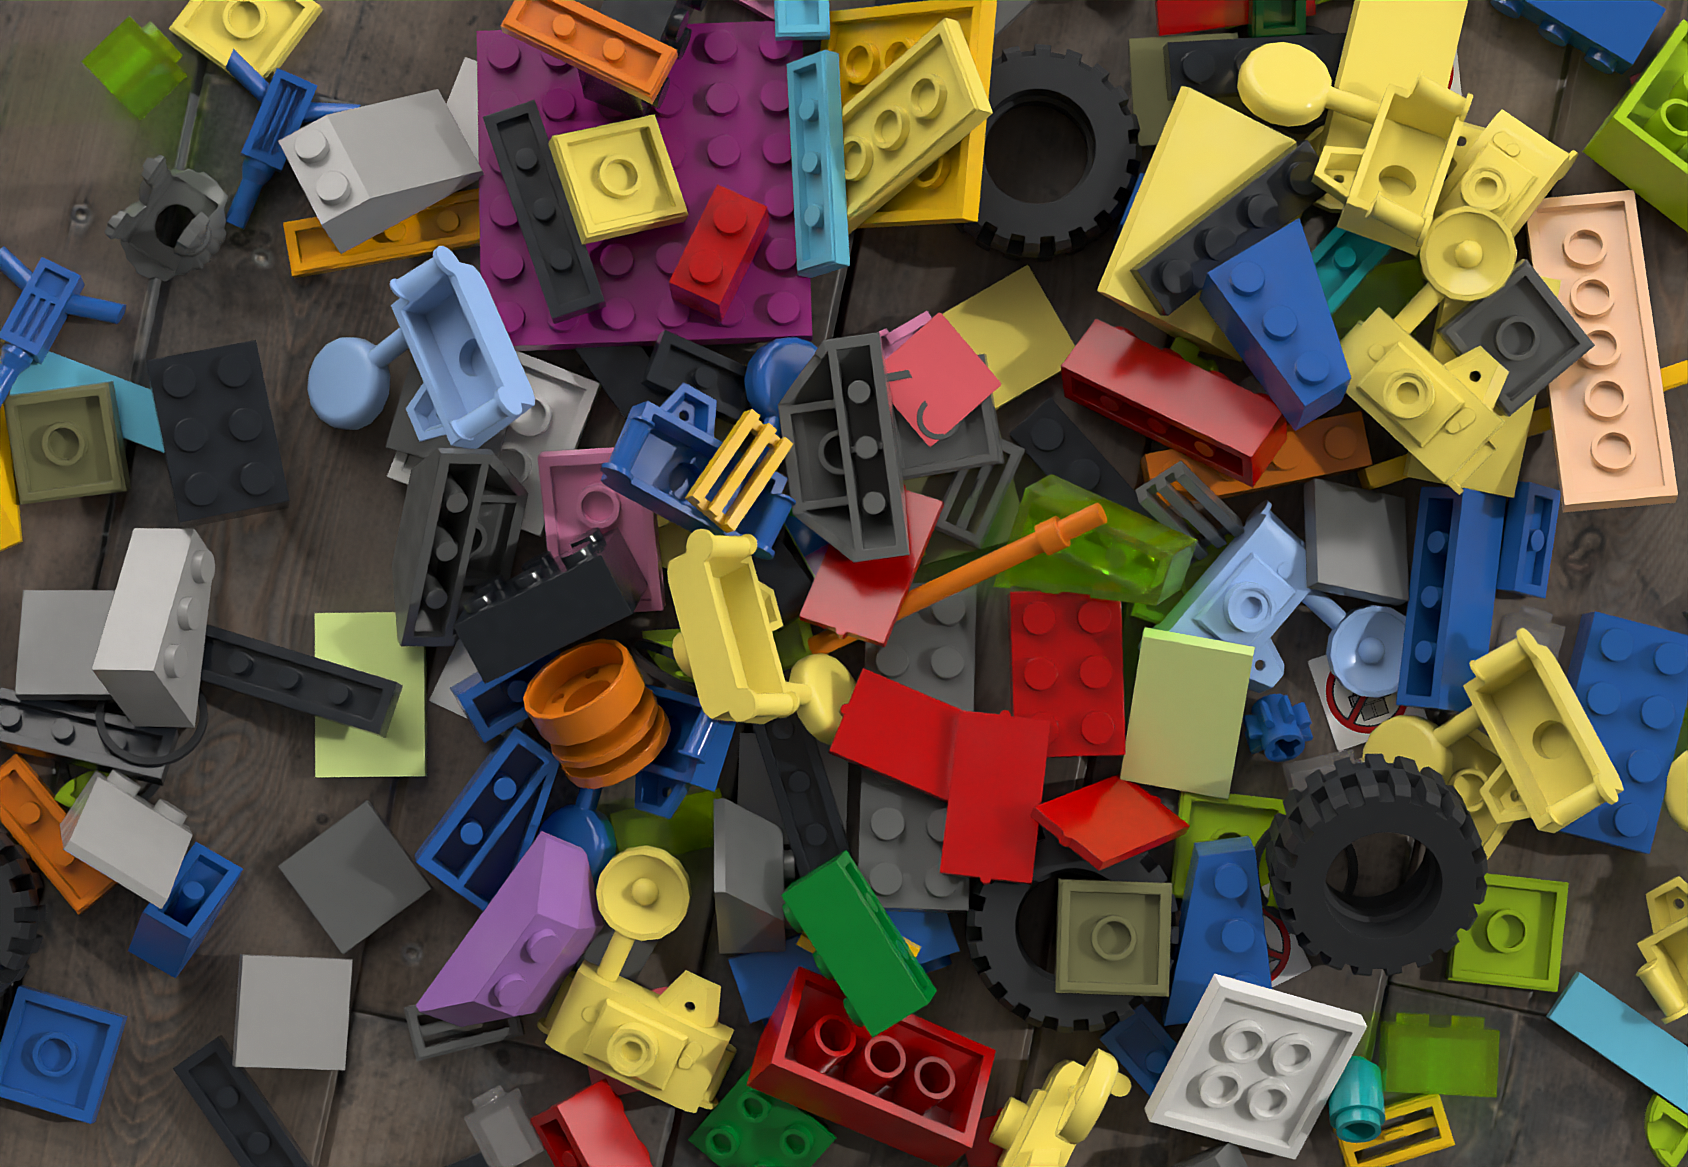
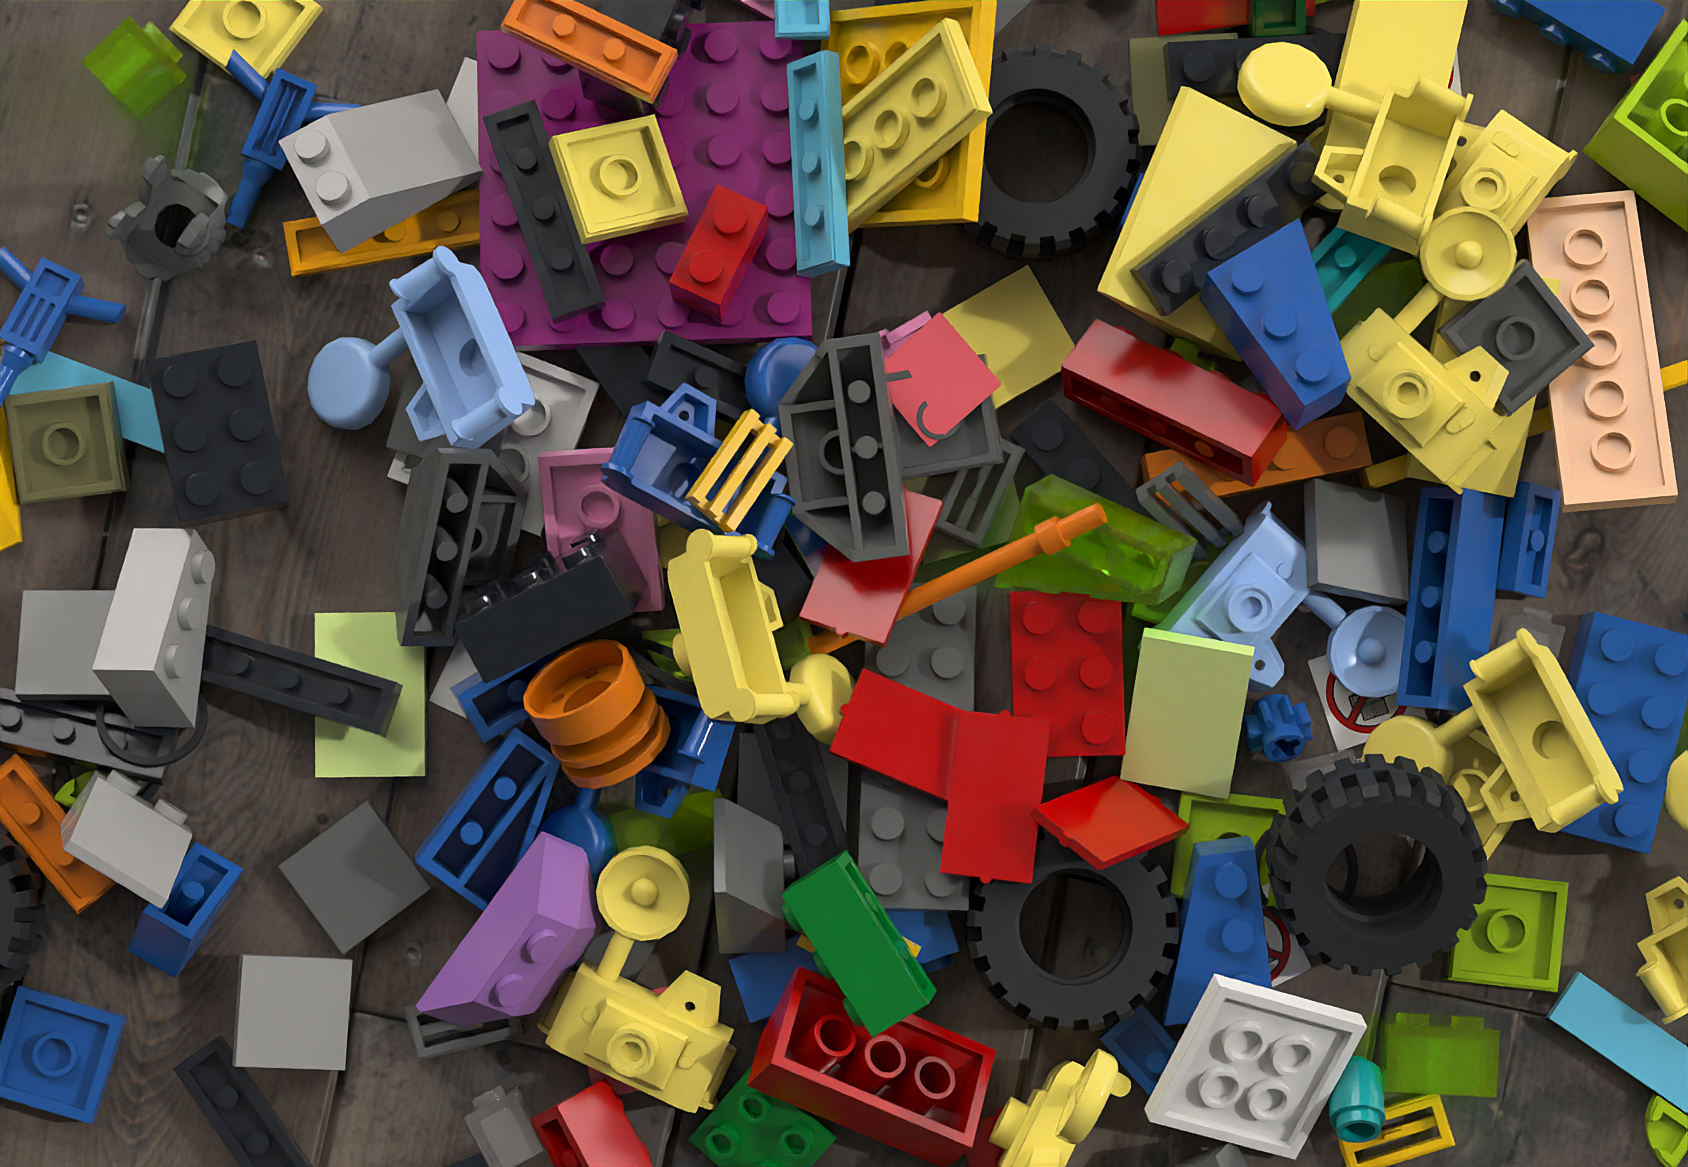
olive tile [1055,879,1172,997] -> none

